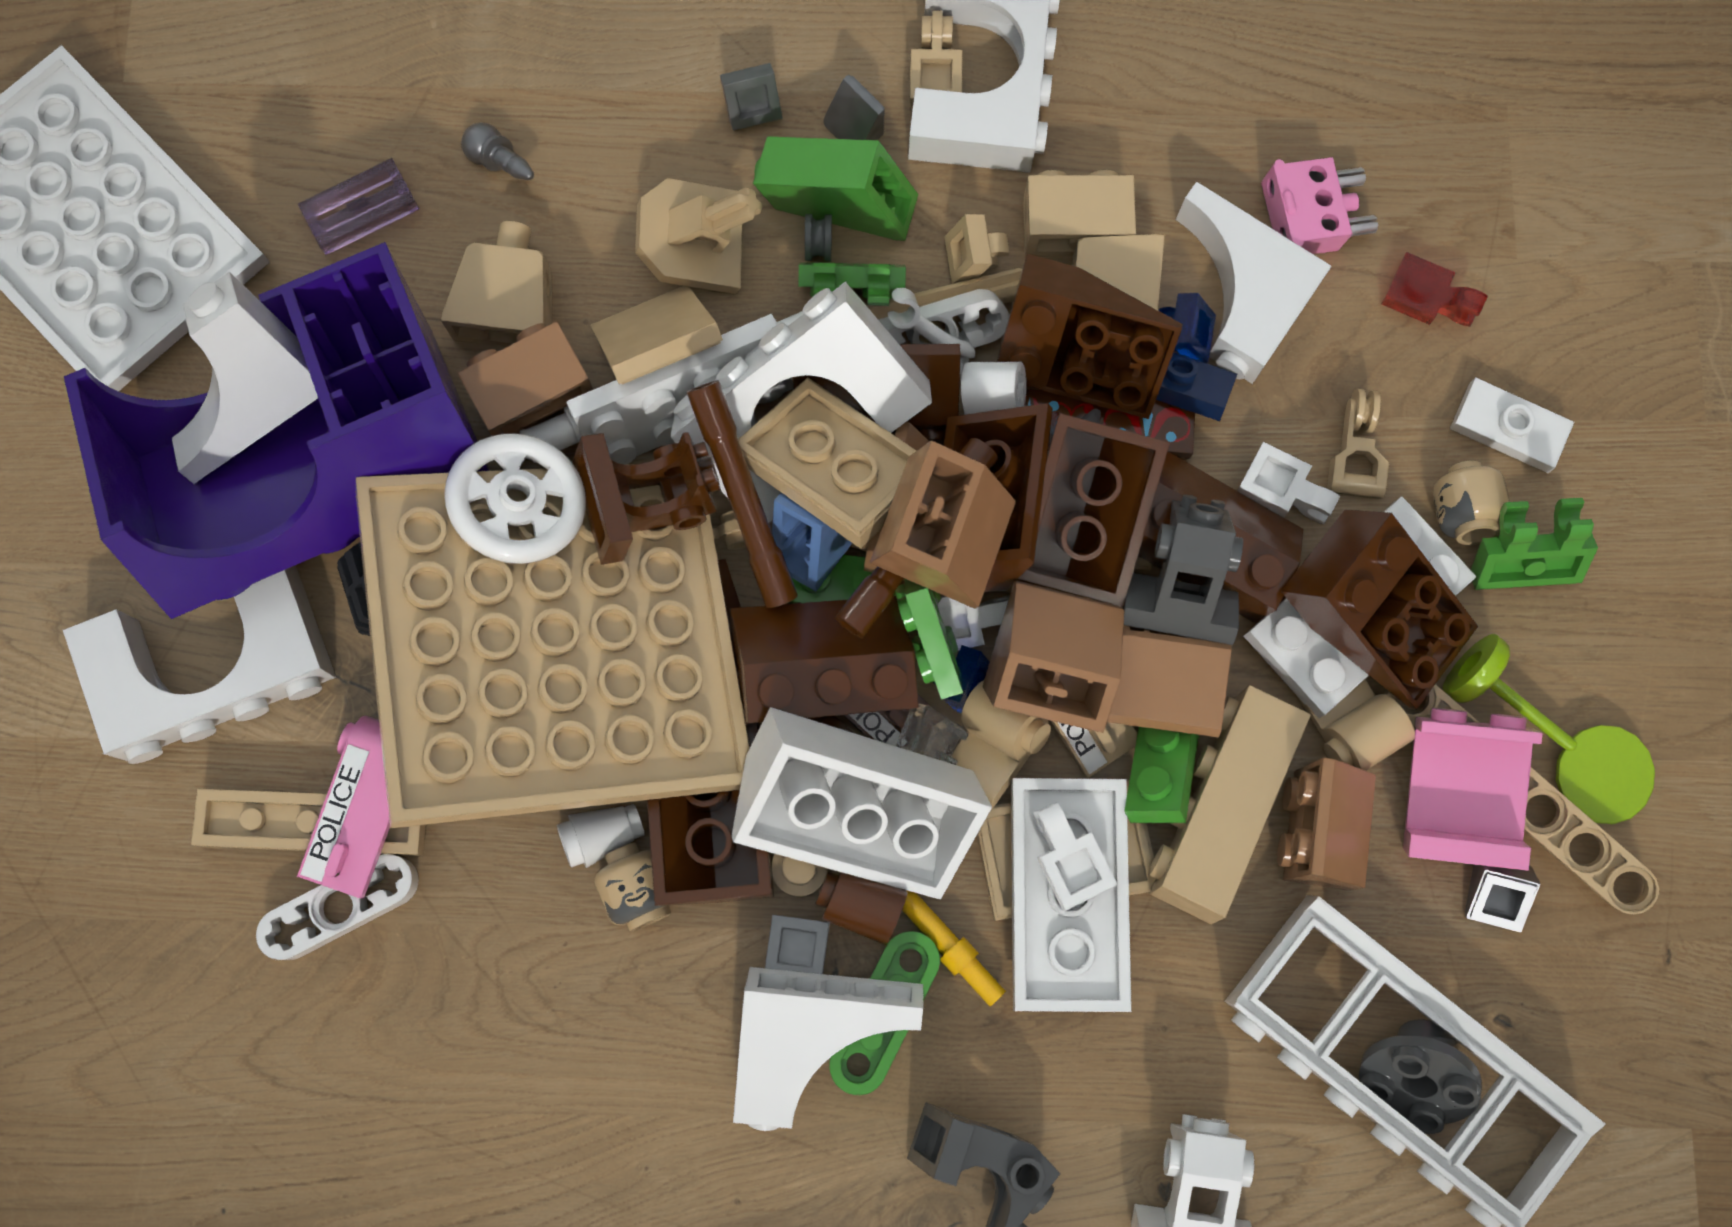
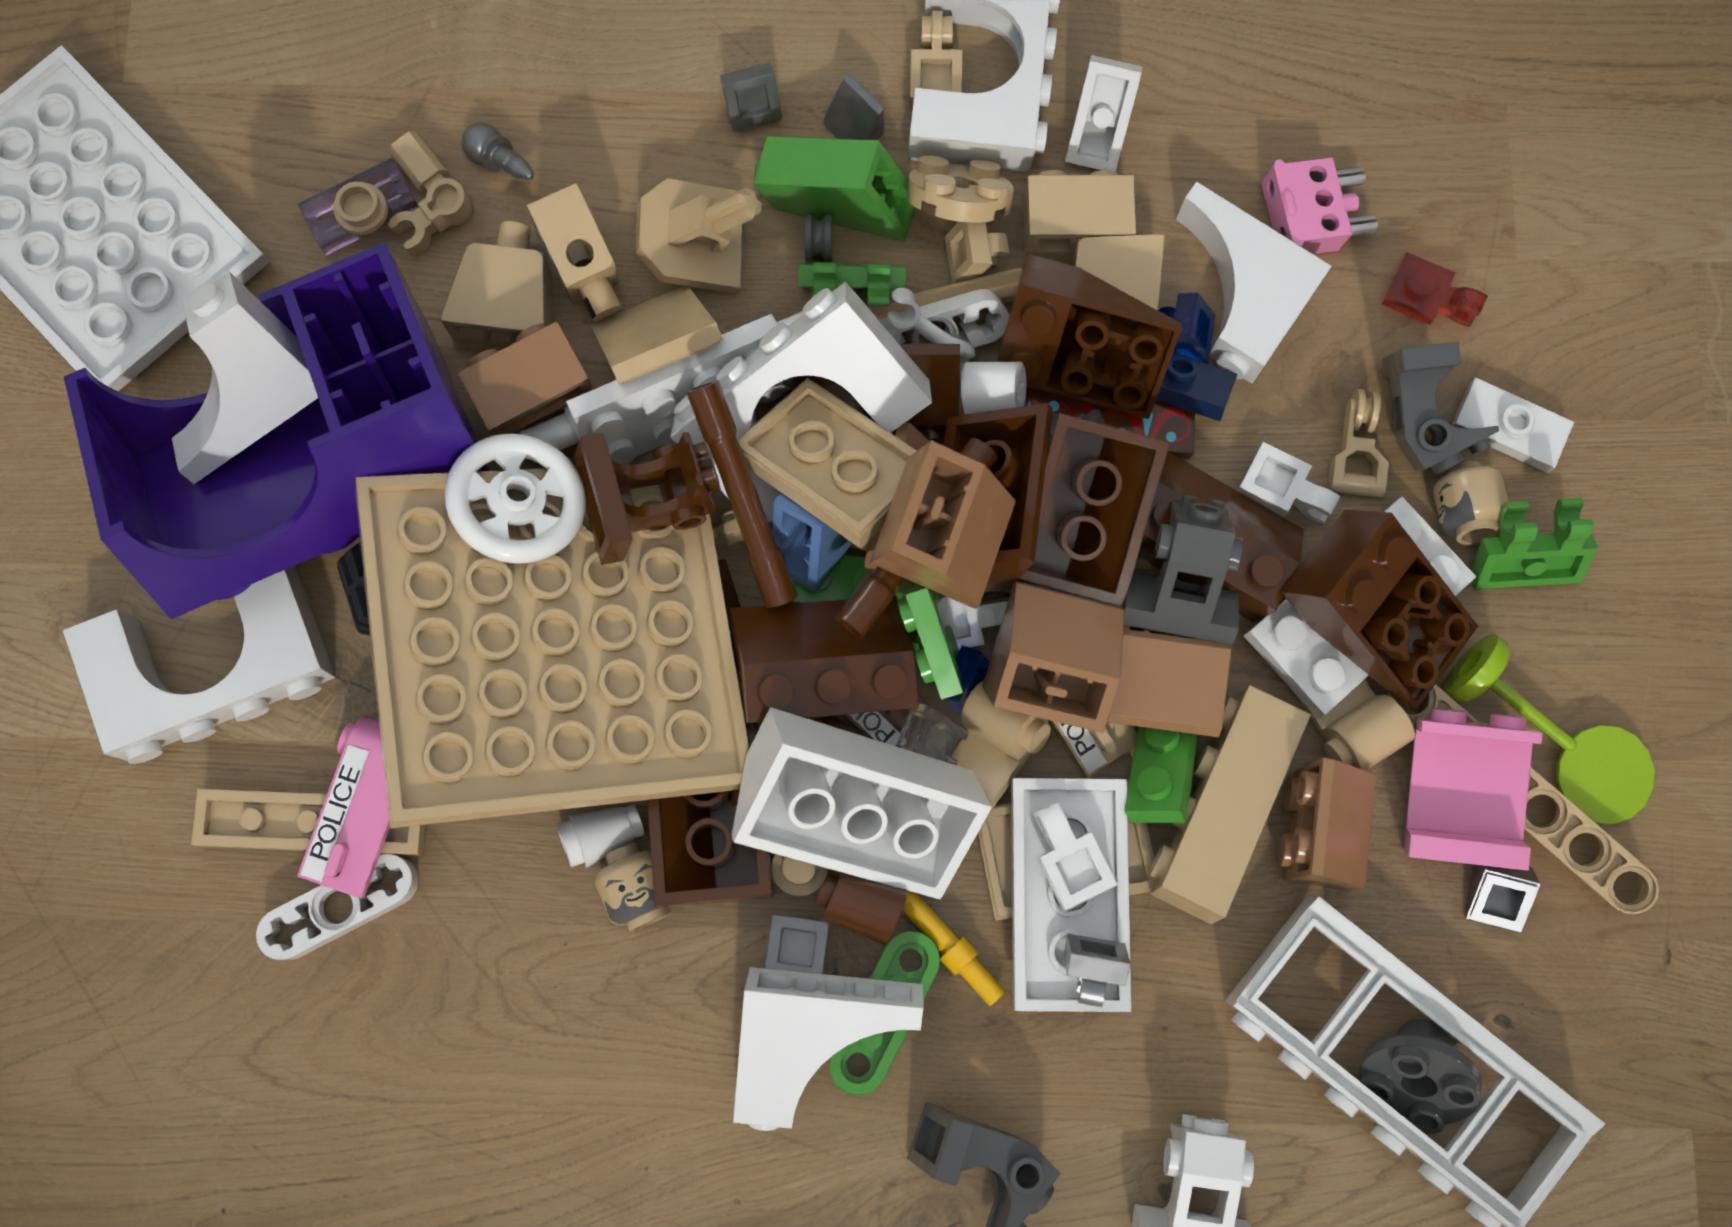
none -> tan plate [333,182,388,235]
none -> tan bar [387,131,473,256]
none -> tan torso [527,183,622,321]
none -> tan plate [906,155,1014,223]
none -> flat silver tile [1063,933,1131,1007]
none -> white slope [1065,55,1143,172]
none -> dark grey tile [1383,342,1499,475]

